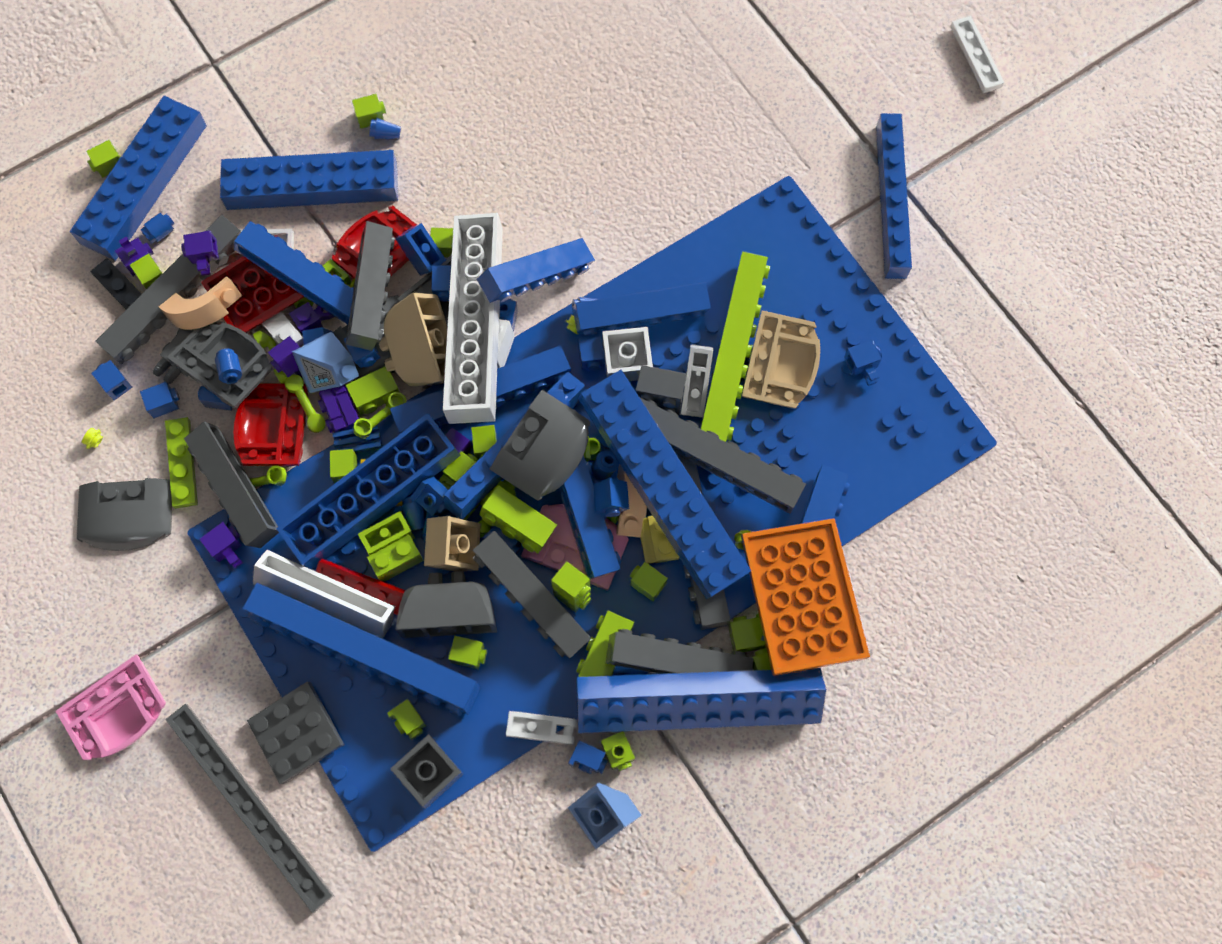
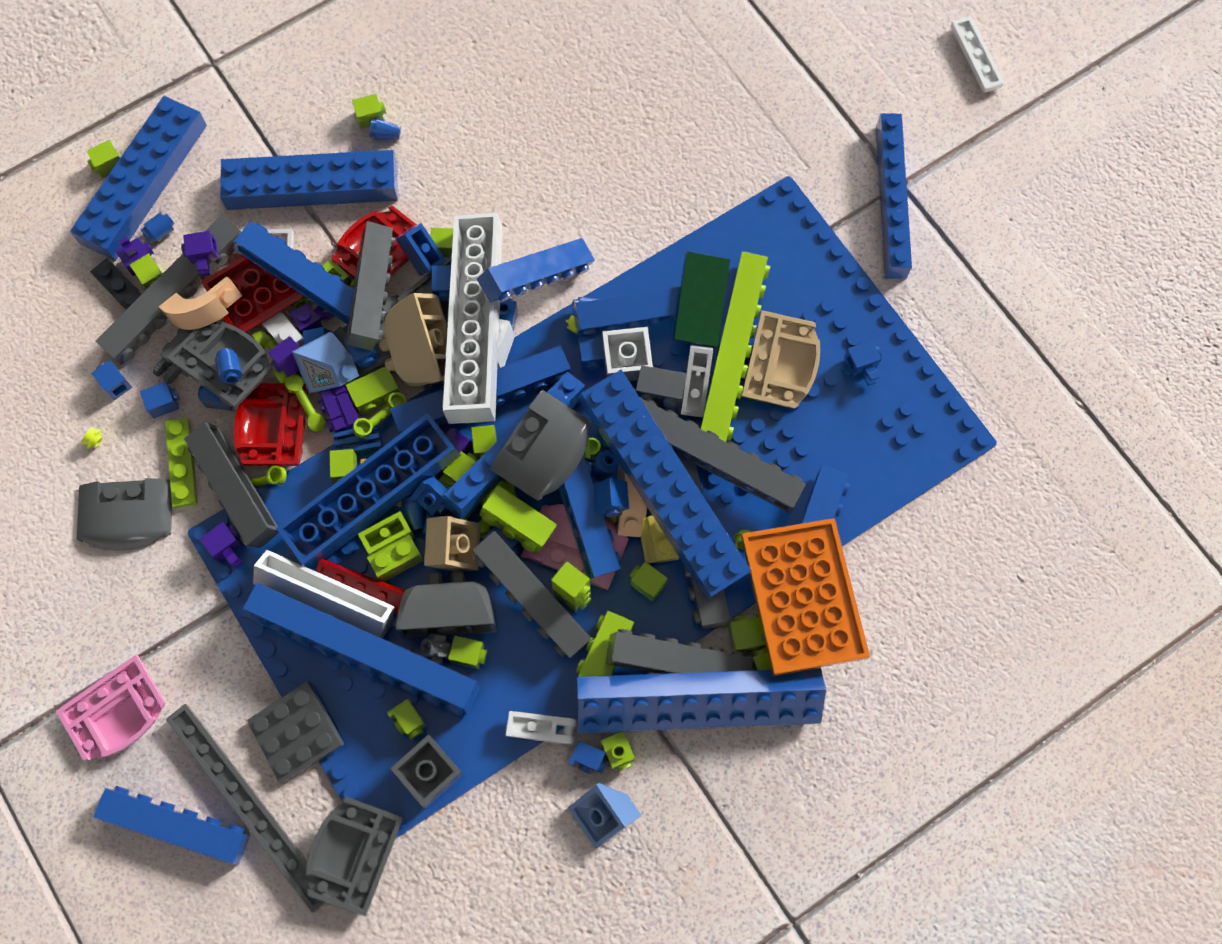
none -> blue brick [93,785,250,865]
none -> dark grey slope [306,797,403,916]
none -> light grey gear [420,633,451,664]
none -> dark green tile [673,251,730,348]

